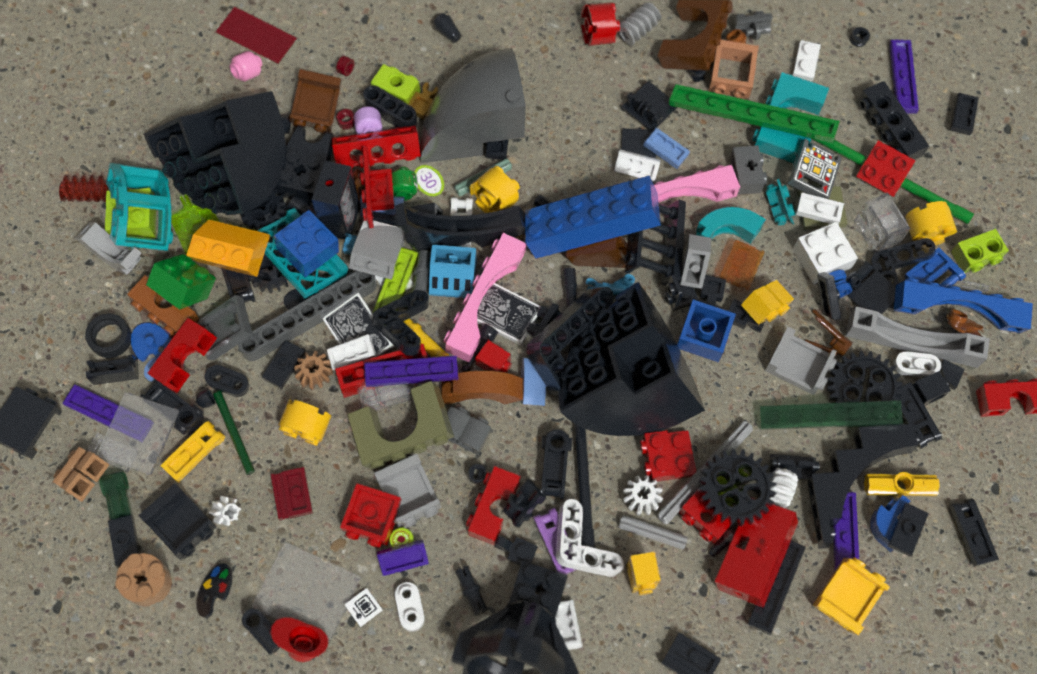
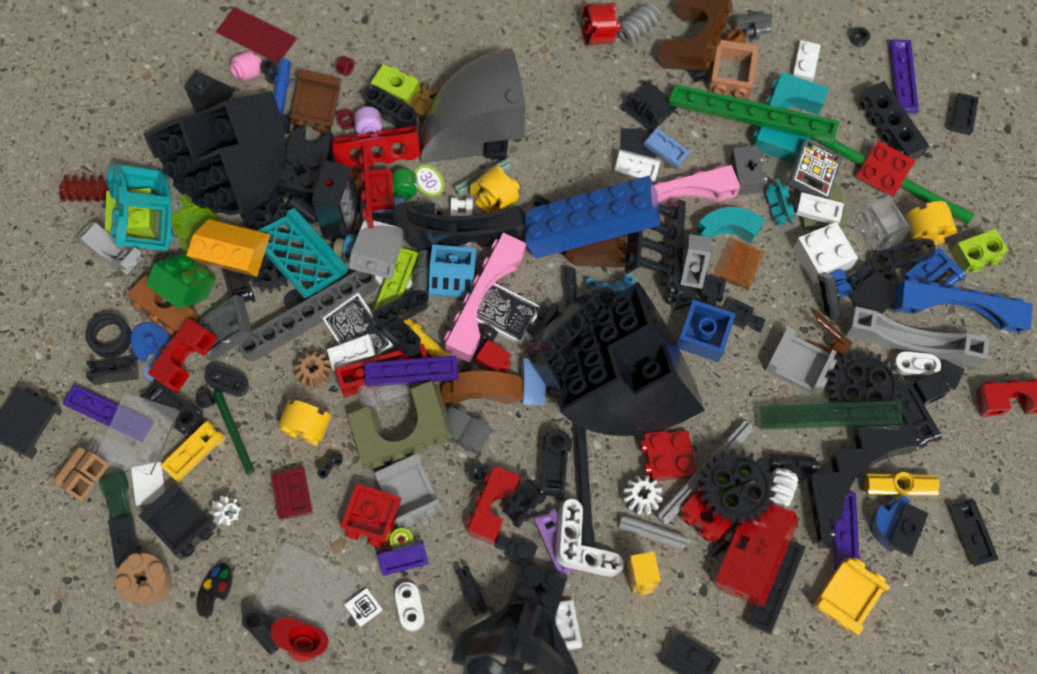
black plate [262,340,305,389] -> none
blue brick [274,210,339,277] -> none
black cone [433,13,462,43] -> none
yellow piece [741,280,794,325] -> none
dark orange plate [945,309,984,337] -> none
none -> white sticker [131,462,165,506]
none -> black slope [184,70,235,113]
none -> black pin [260,59,277,84]
none -> blue pin [273,59,292,115]
none -> black arm [317,452,343,479]

